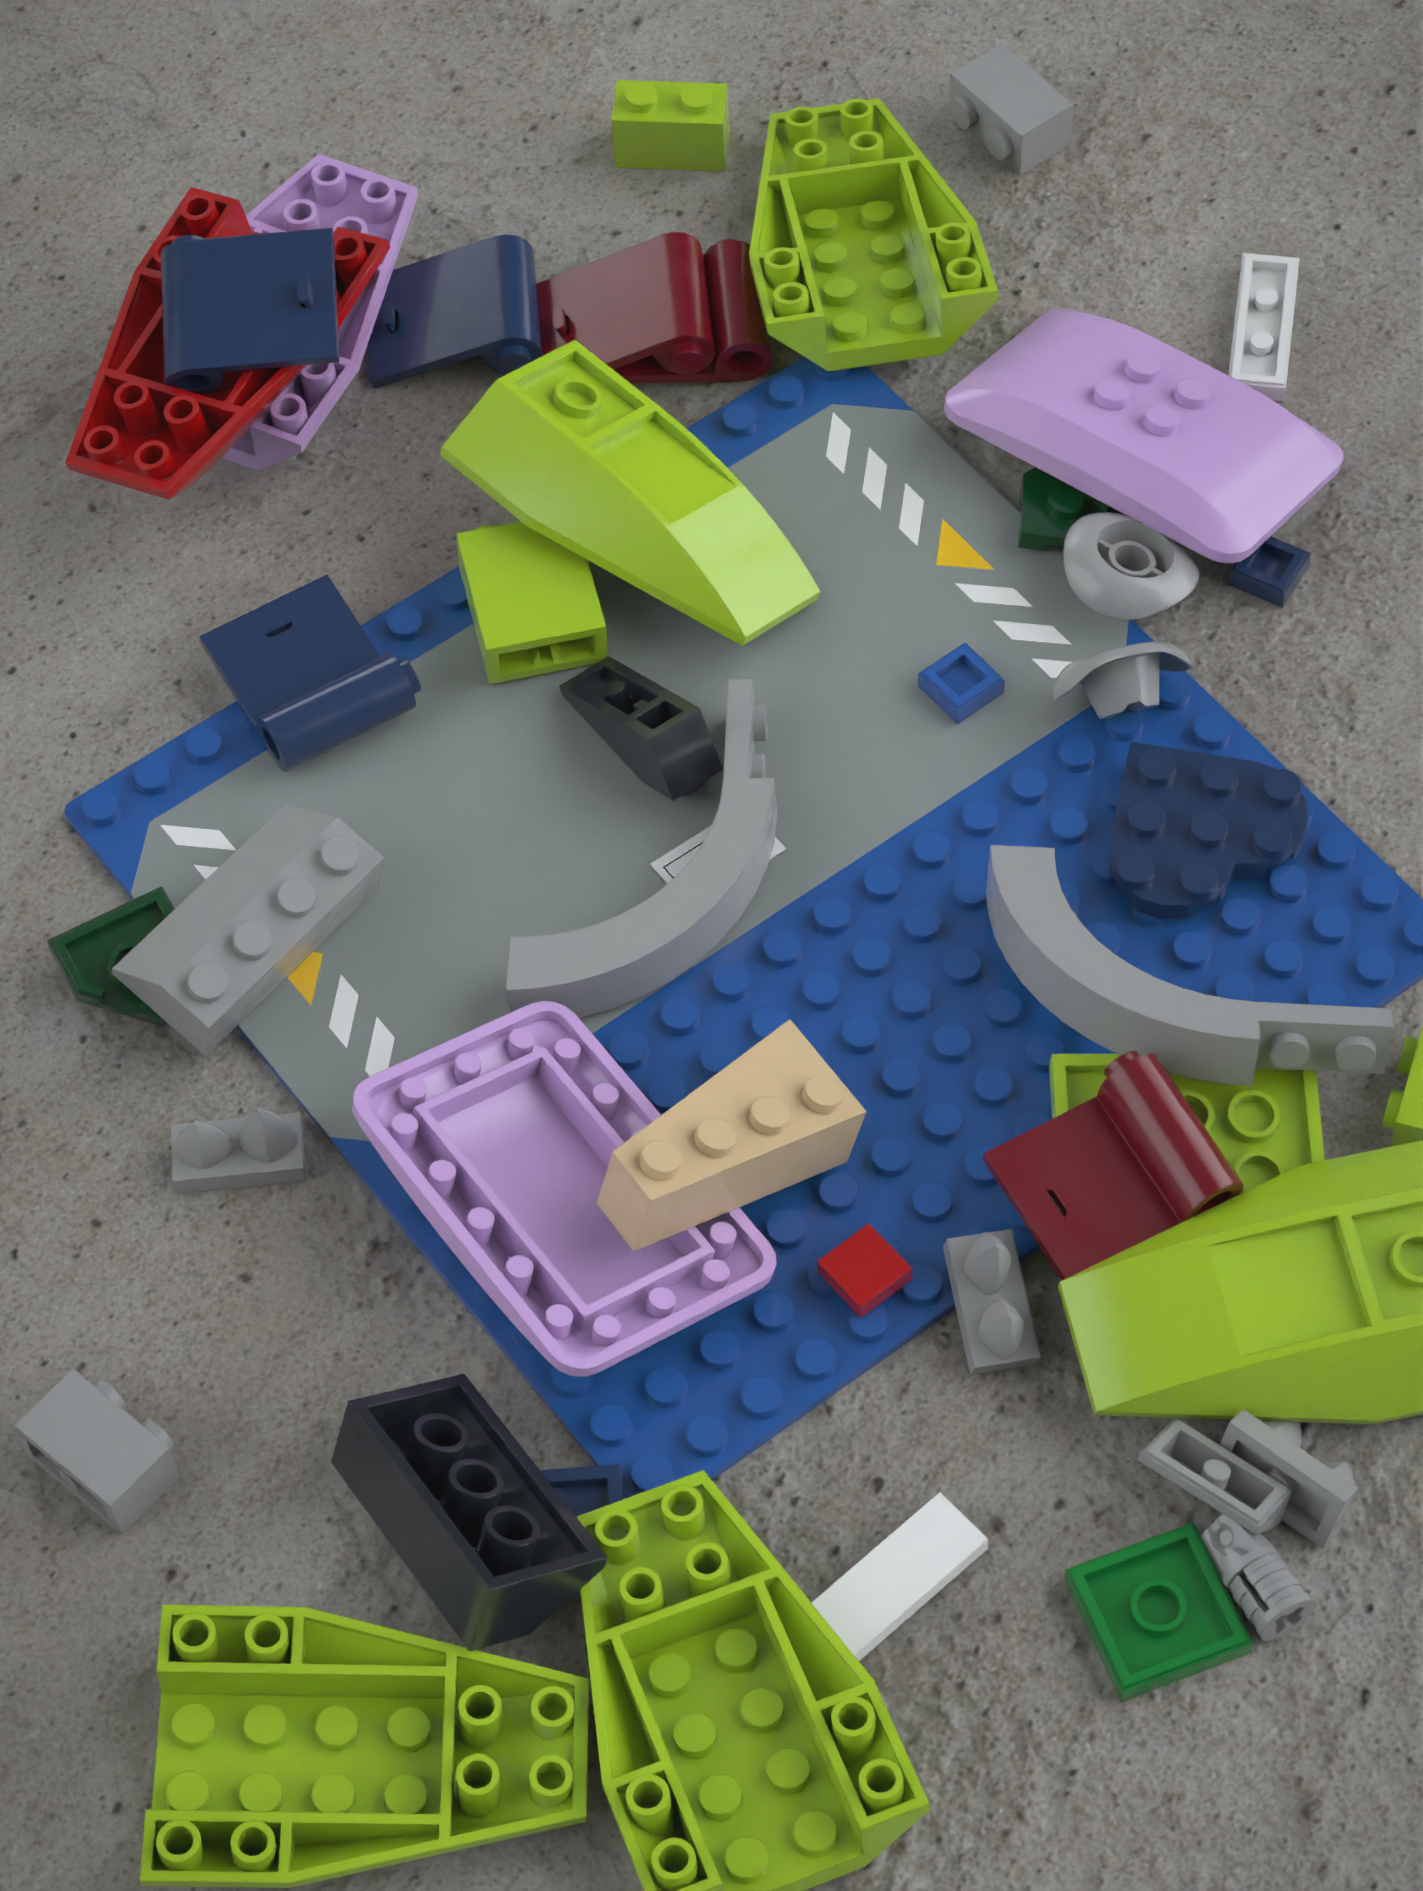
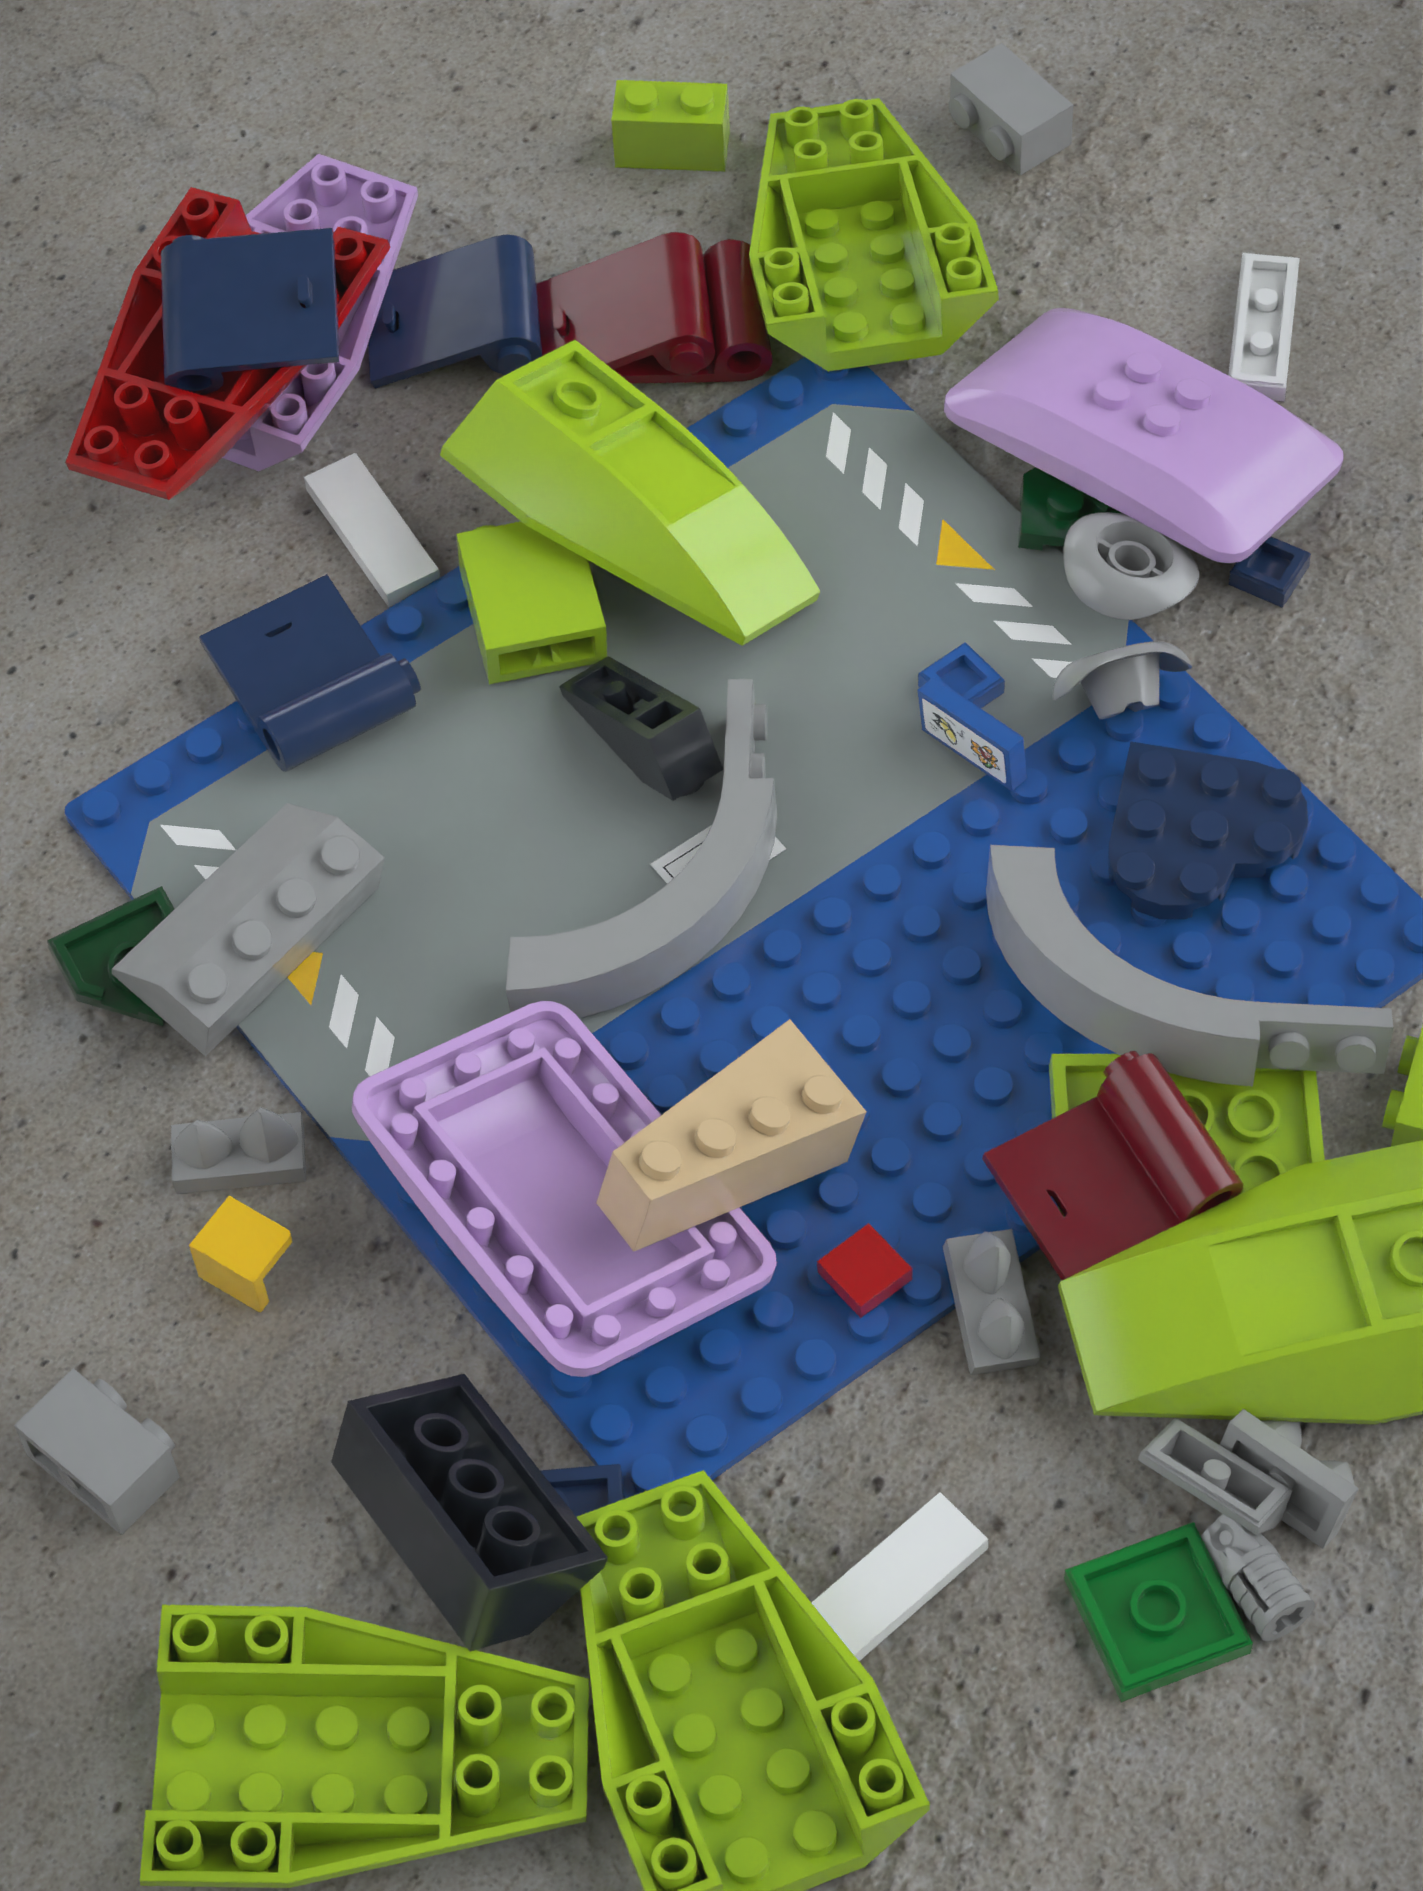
none -> yellow panel [189,1196,292,1312]
none -> white tile [304,453,440,607]
none -> blue tile [918,677,1027,791]

